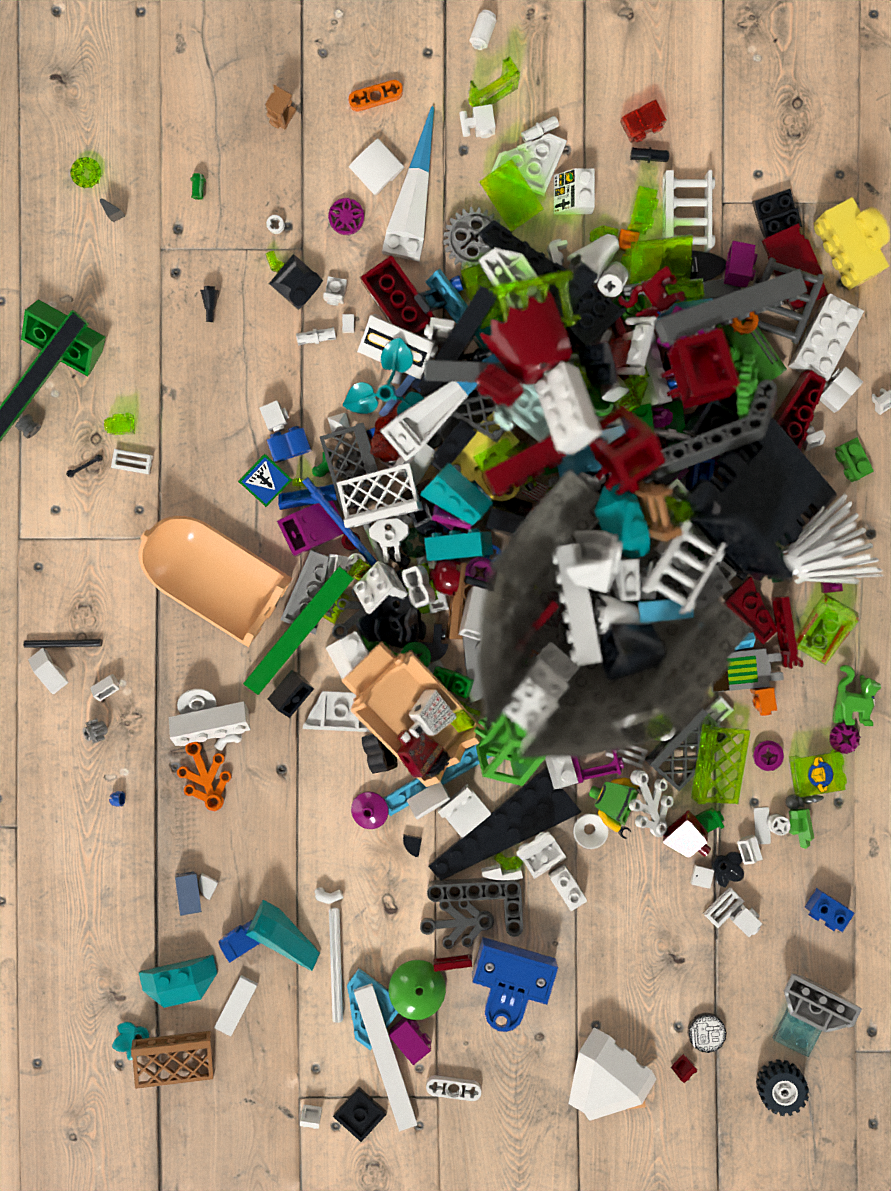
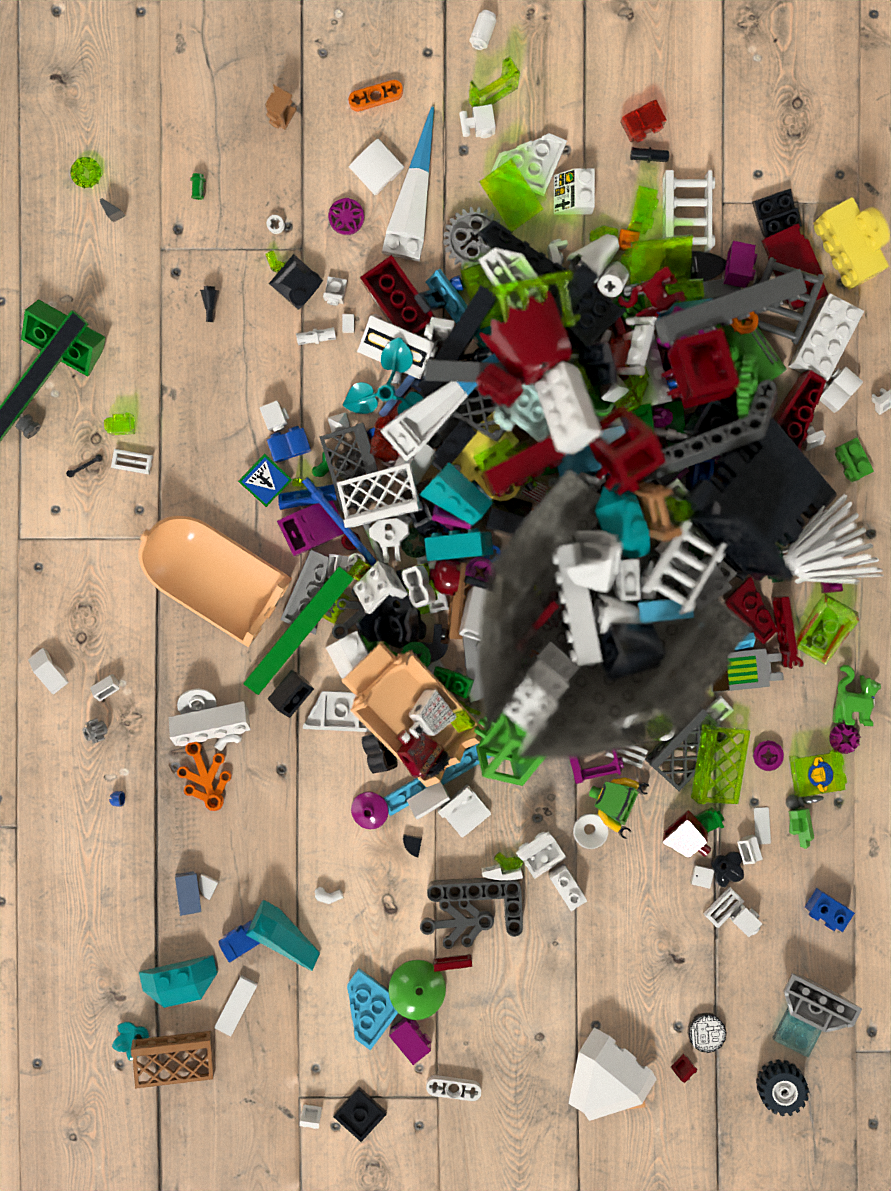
black bar [23,639,102,648] -> none
white axle [329,908,343,1023] -> none
white tile [354,983,417,1132] -> none
black pin [388,547,411,568] -> none
black wing [428,768,582,881] -> none
blue brick [472,937,558,1032] -> none
white axle [521,116,559,143] -> none
white brick [545,755,578,789] -> none
white plant [629,770,674,837] -> none
orange brick [750,687,777,716] -> none
white wheel [767,814,791,836] -> none

